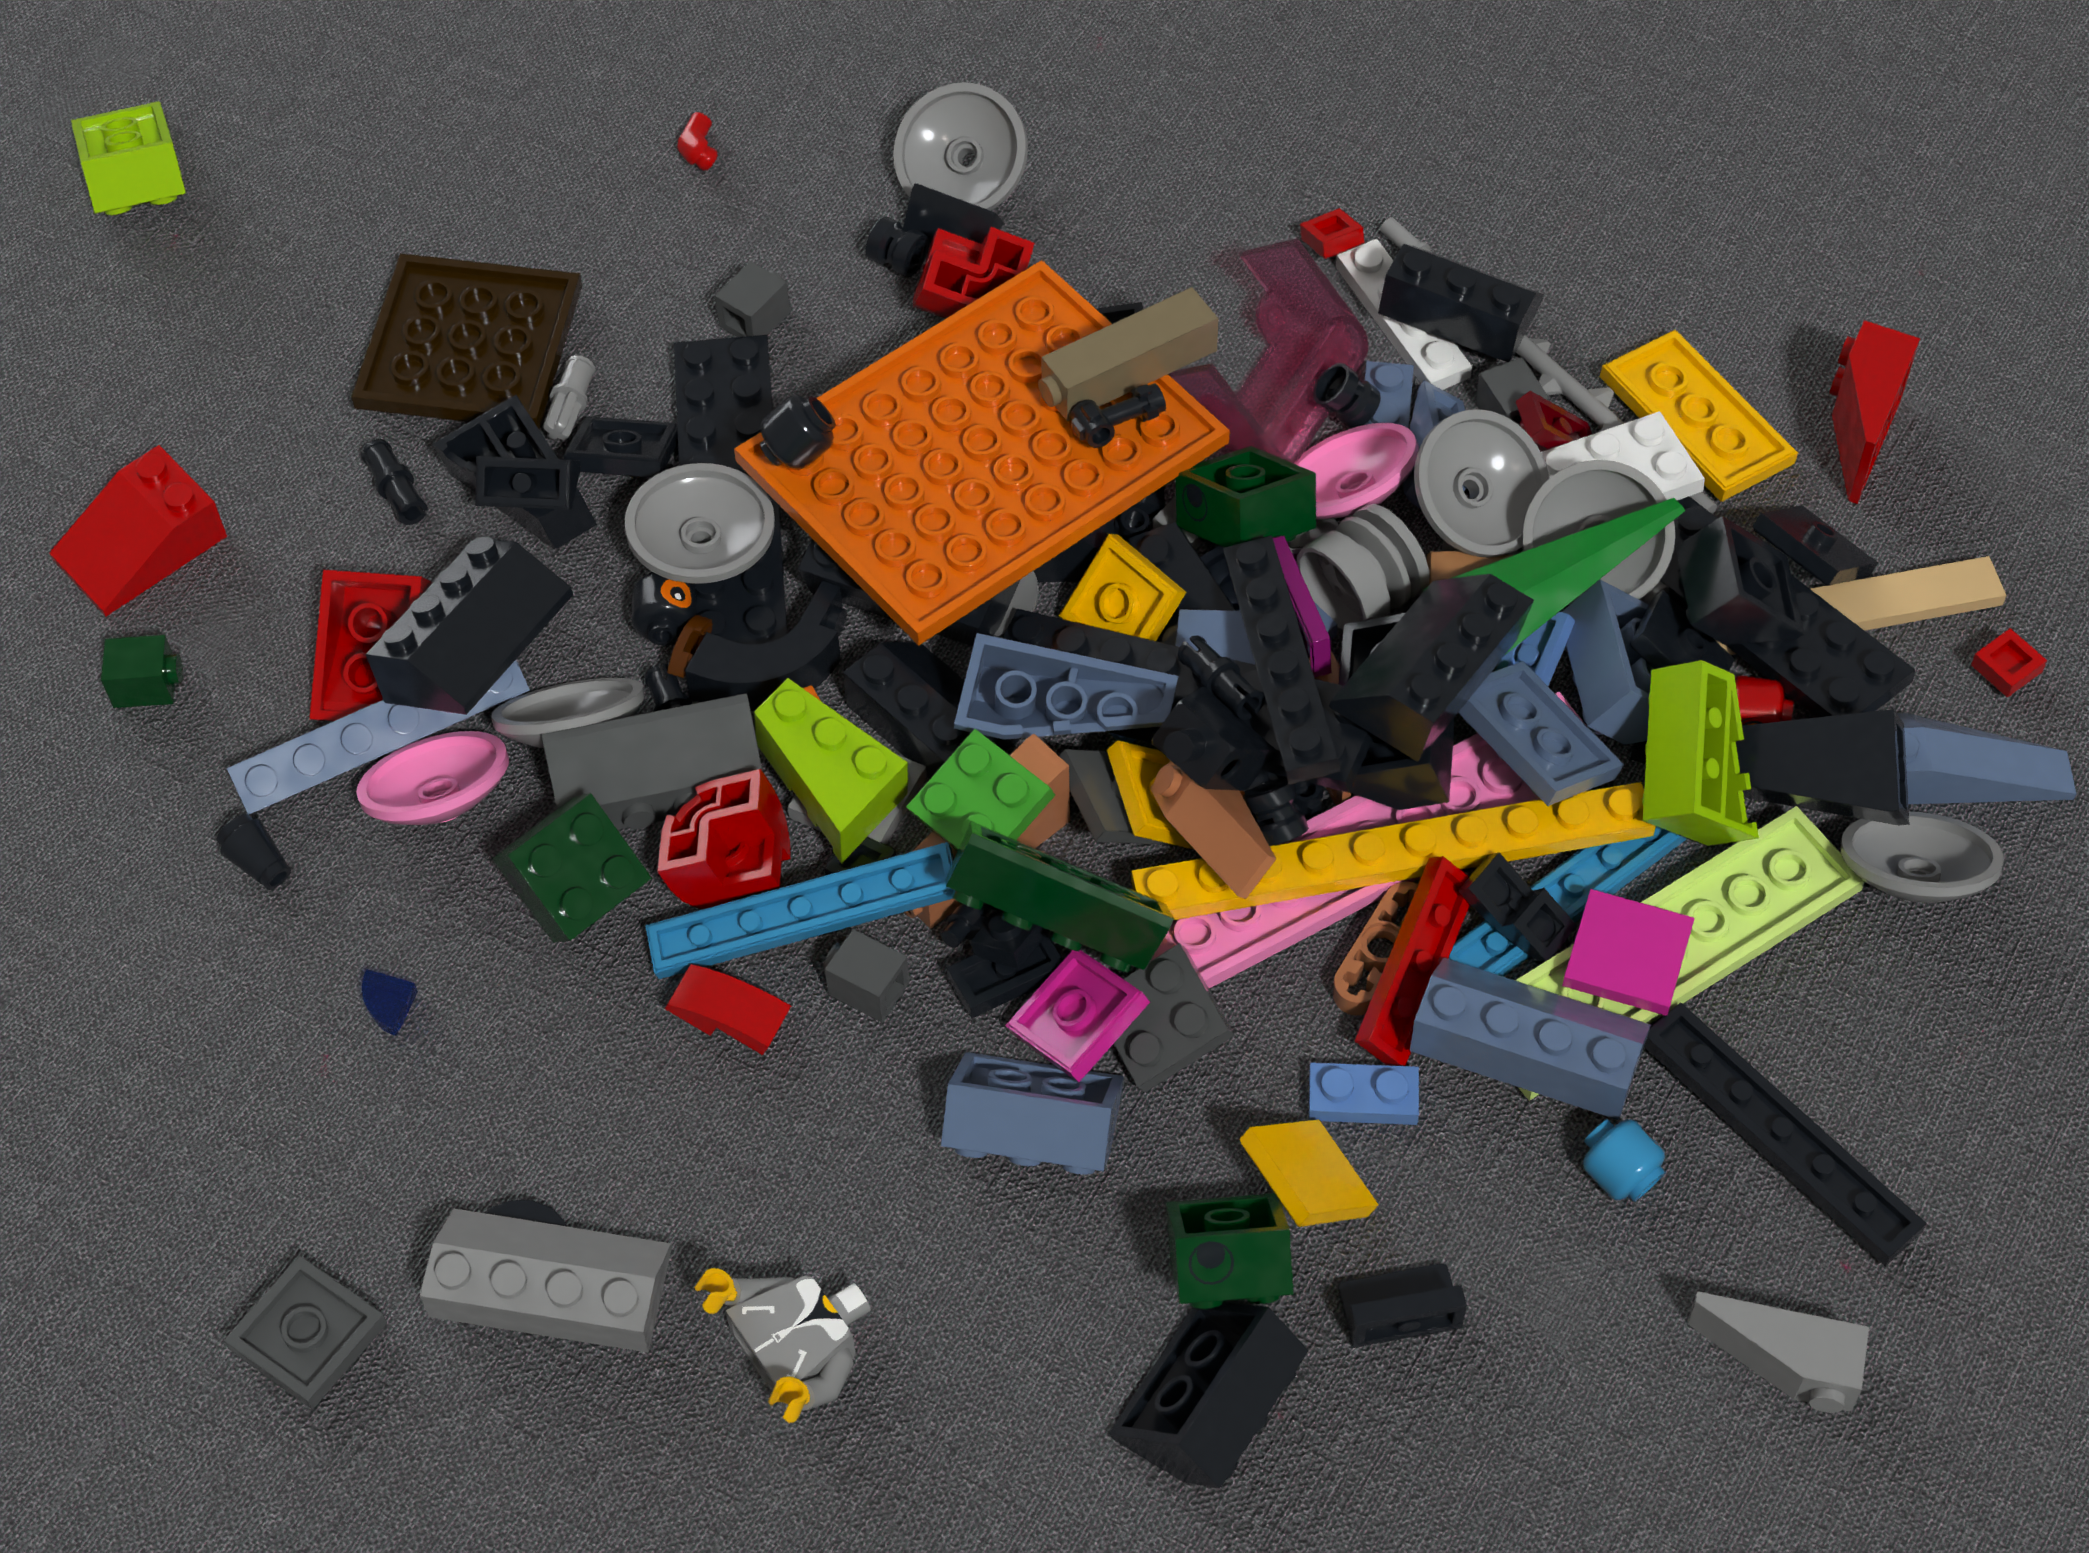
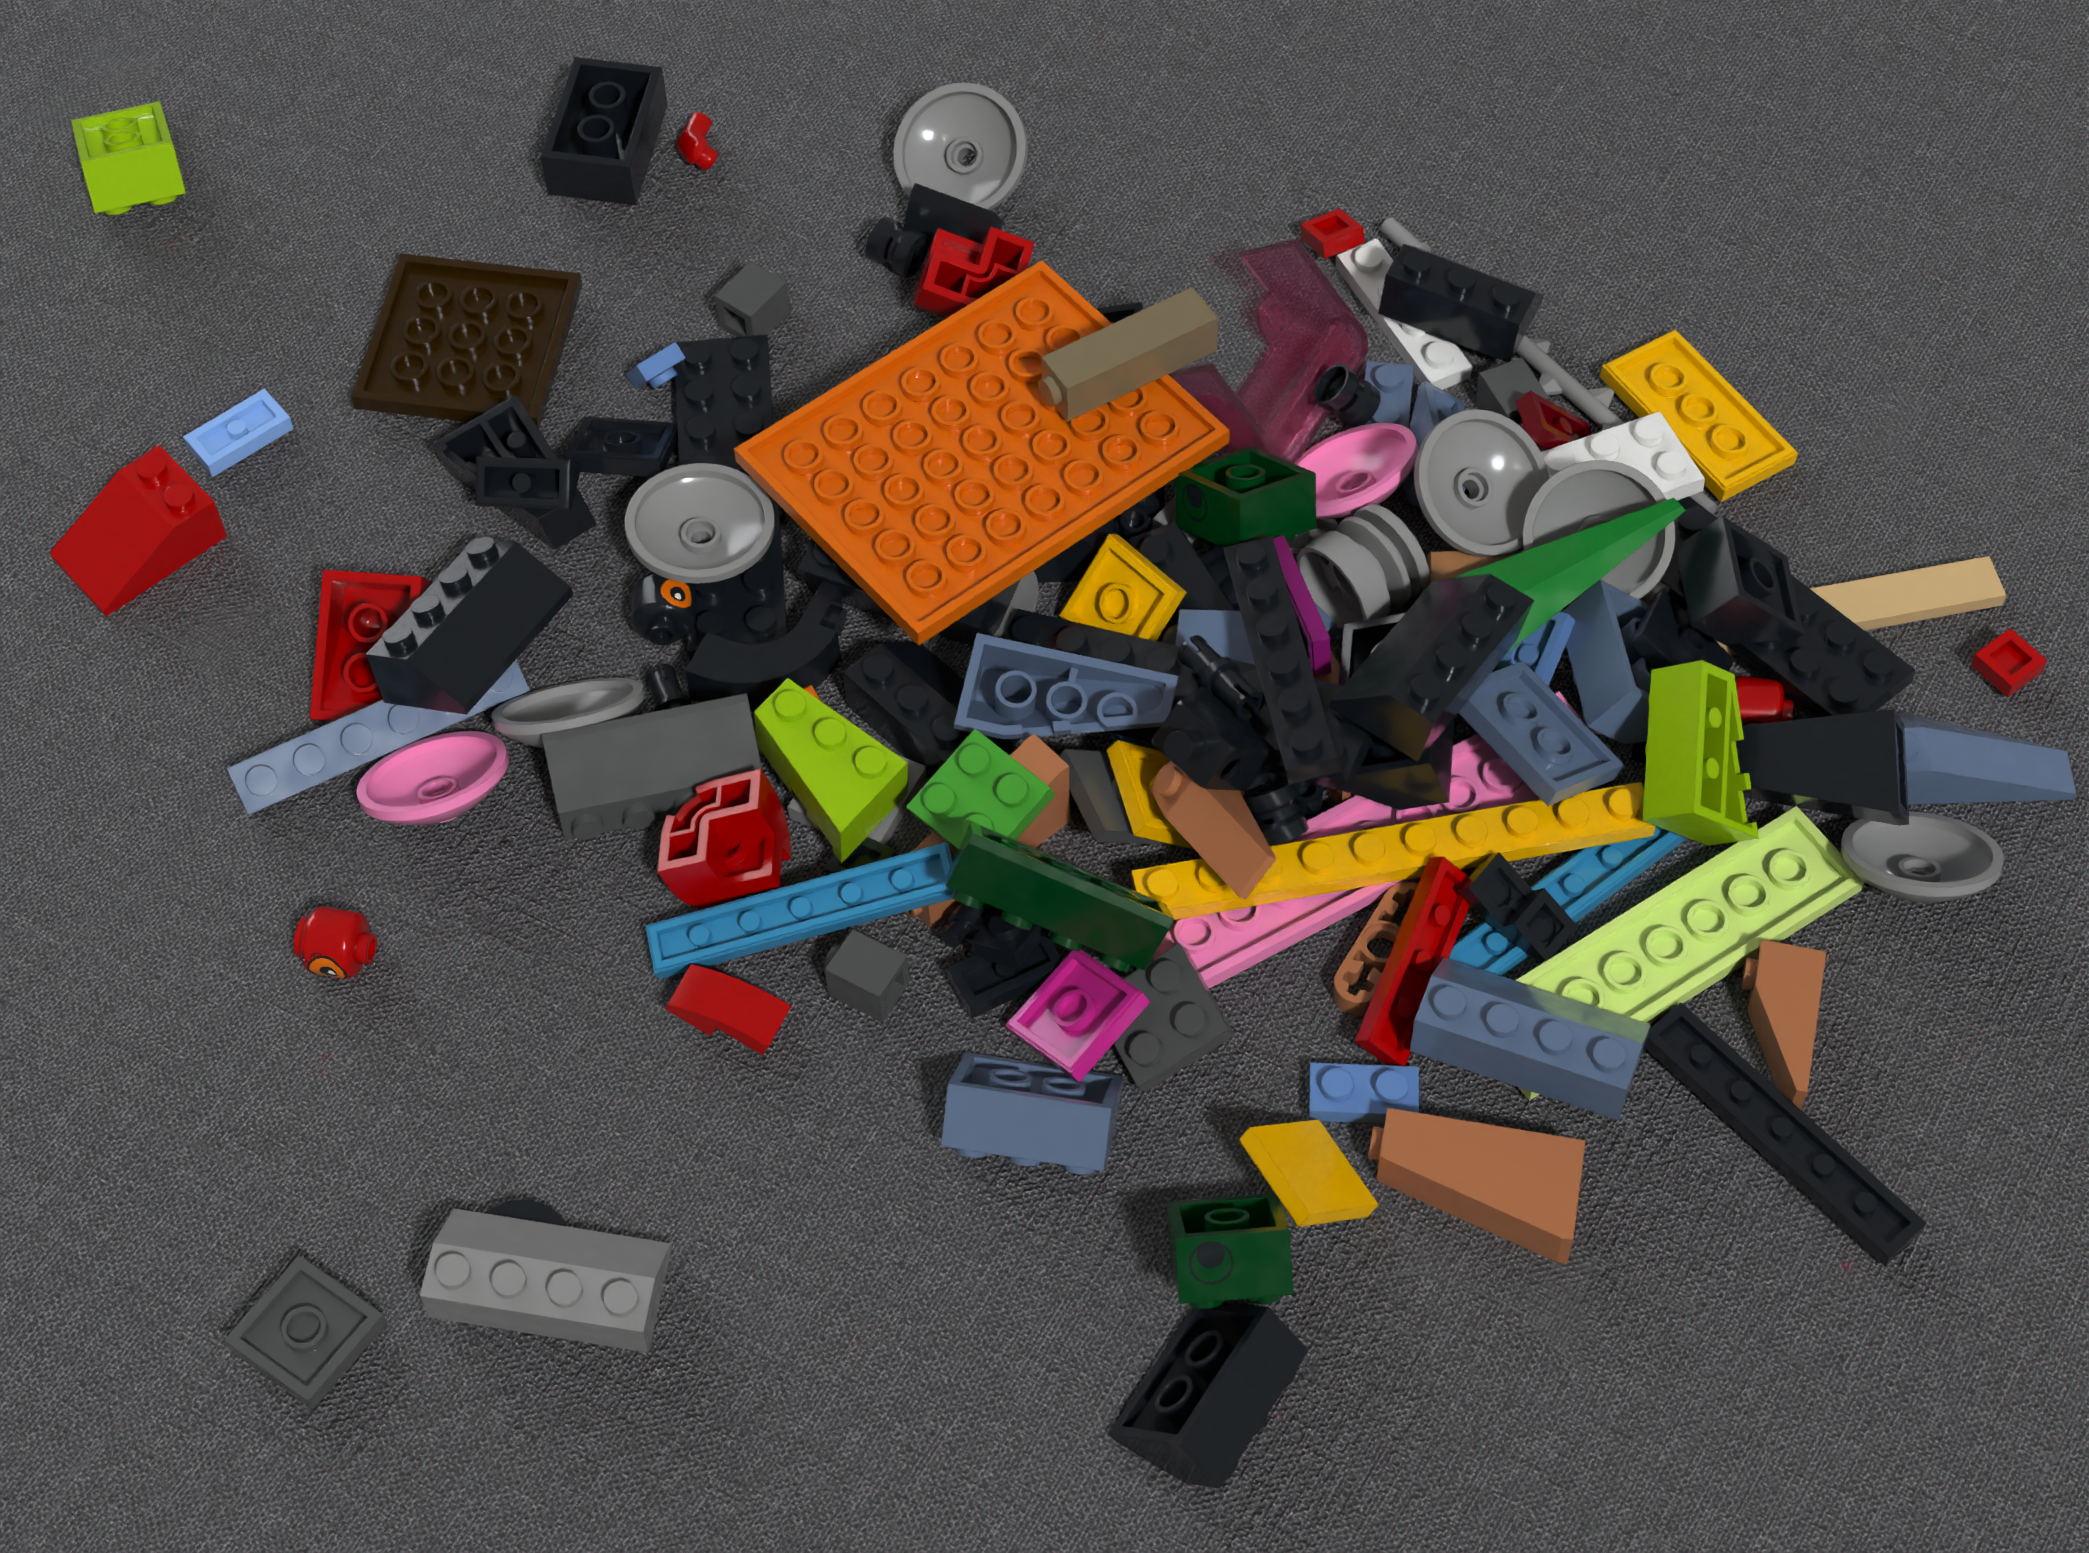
dark green brick [101,635,183,708] -> none
black cone [216,814,291,890] -> none
black pin [361,439,428,525] -> none
clear blue tile [362,969,418,1036] -> none
dark green brick [492,793,652,943] -> none
light grey axle [543,355,596,440] -> none
reddish brown tile [667,615,713,678] -> none
light grey torso [694,1268,871,1423] -> none
black head [760,395,836,470] -> none
black bar [1071,383,1166,448] -> none
black panel [1338,1263,1467,1348] -> none
dark pink tile [1562,889,1695,1016] -> none
dark azure head [1583,1119,1666,1202] -> none
light grey slope [1688,1291,1869,1413] -> none
black plate [1752,505,1879,586] -> none
red slope [1829,320,1920,504] -> none
none -> light blue plate [183,389,294,478]
none -> red head [294,906,377,979]
none -> black brick [540,57,668,205]
none -> medium blue plate [626,342,685,390]
none -> nougat slope [1368,1108,1586,1264]
none -> nougat slope [1740,939,1826,1110]

